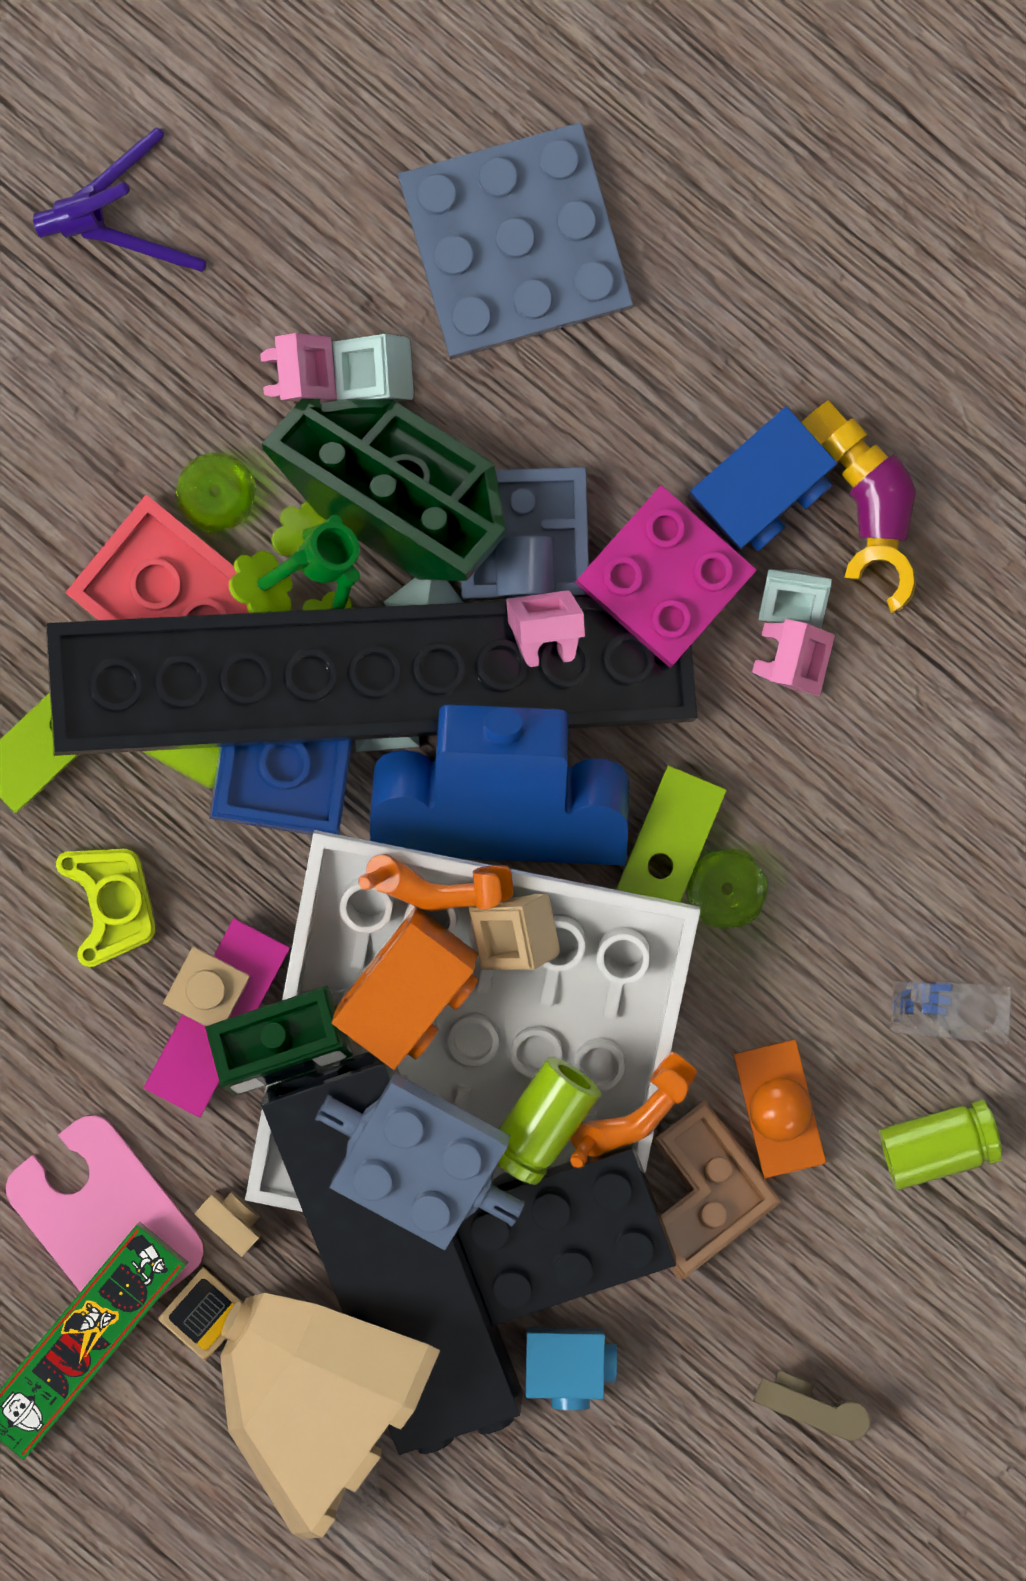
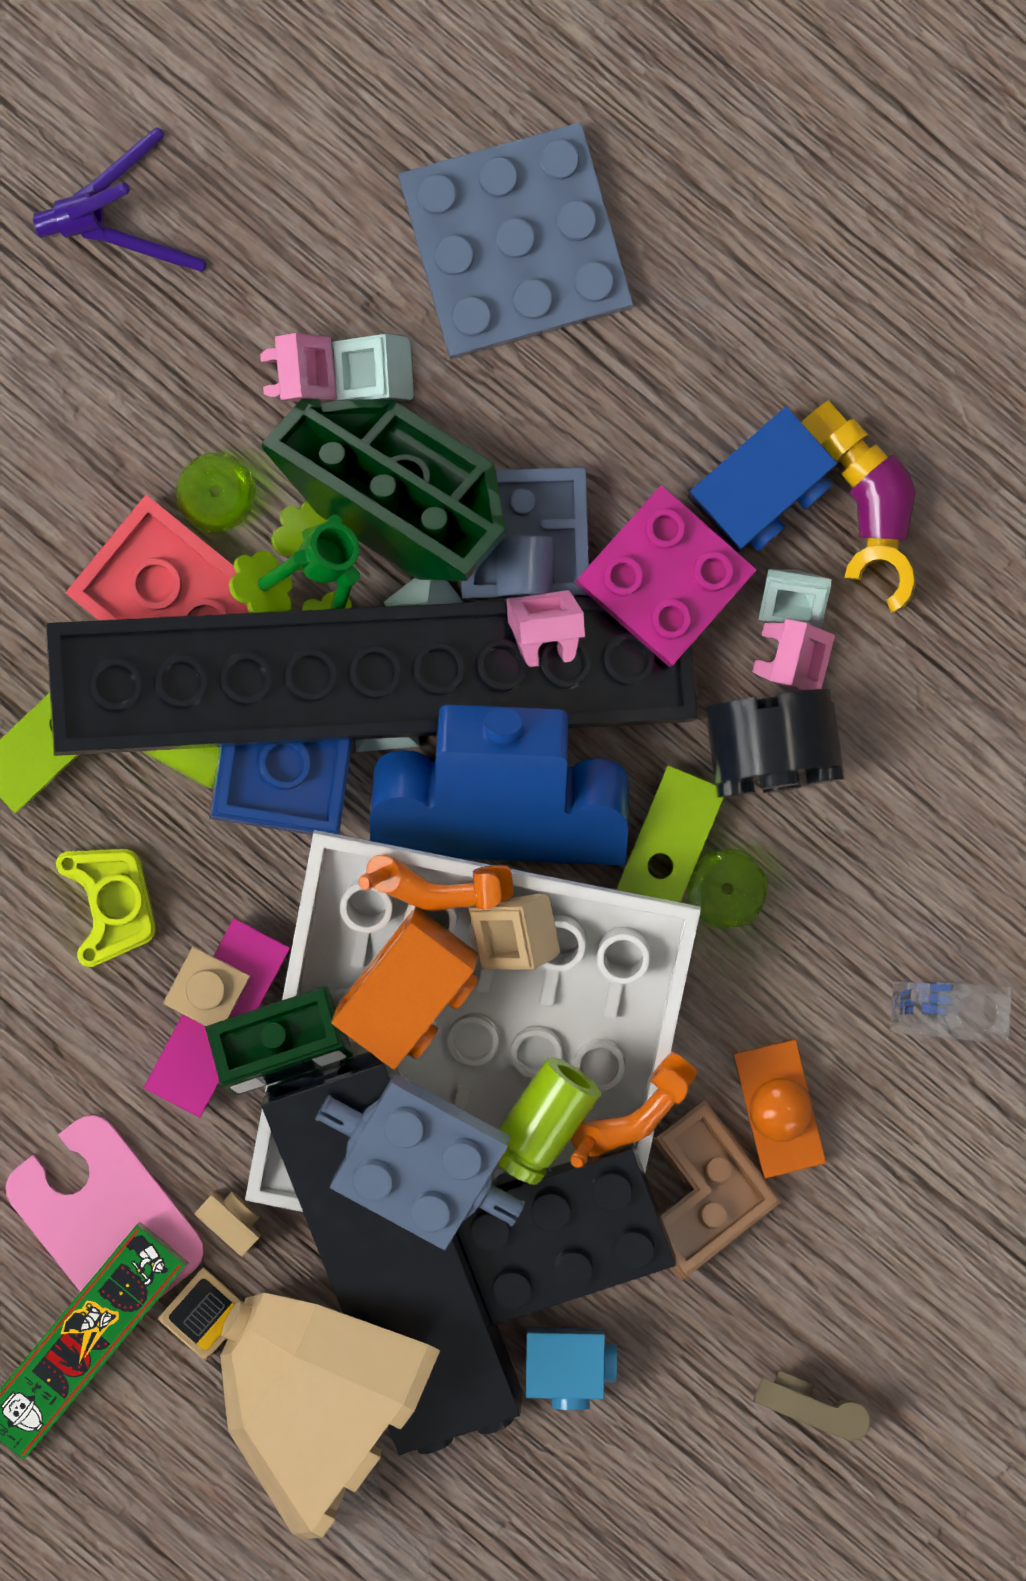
lime piece [879,1100,1002,1190] -> none
none -> black brick [706,689,845,798]

